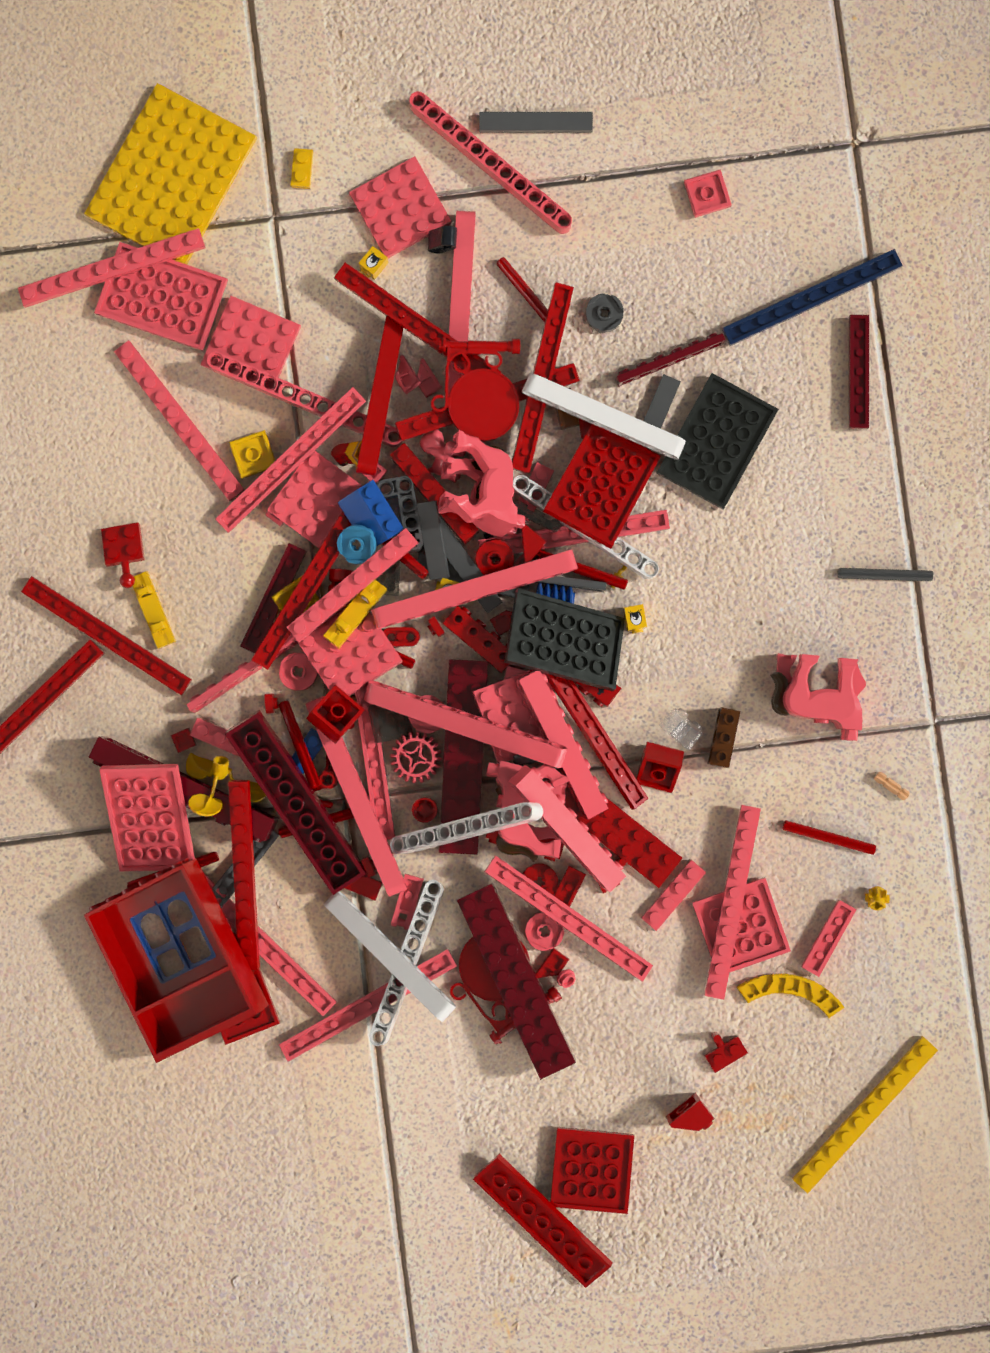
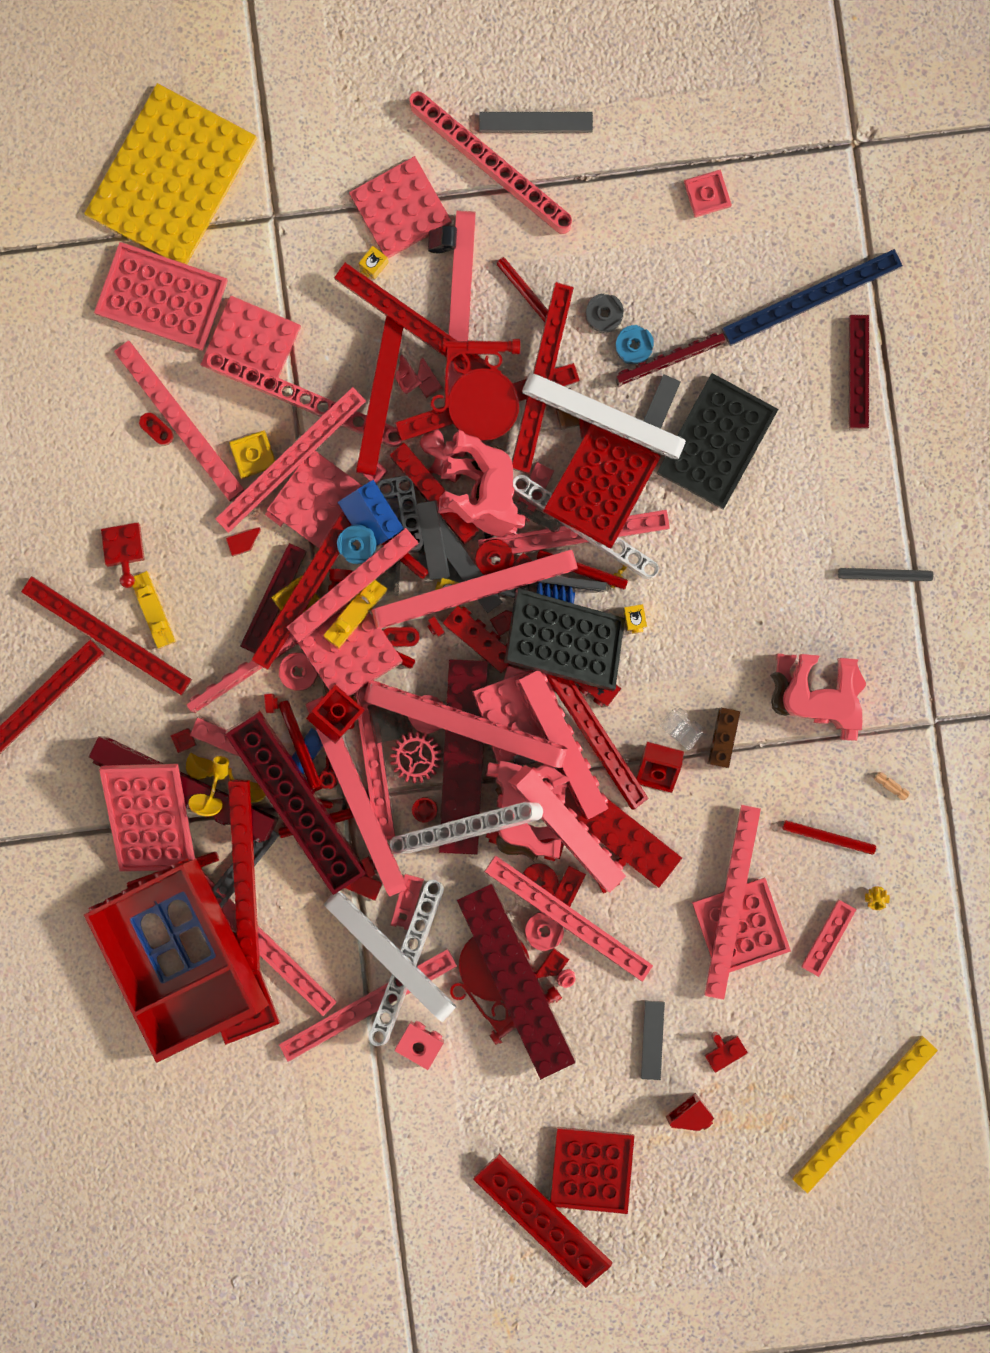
coral plate [18,228,206,308] -> none
yellow plate [291,148,314,189] -> none
leg [331,441,362,467] -> none
red slope [522,524,546,563] -> none
coral plate [641,860,706,931] -> none
yellow tile [737,973,845,1018] -> none
none -> red plate [139,413,174,446]
none -> red tile [226,527,261,557]
none -> coral brick [394,1021,444,1070]
none -> dark azure plate [615,325,654,364]
none -> dark grey tile [641,1000,665,1080]

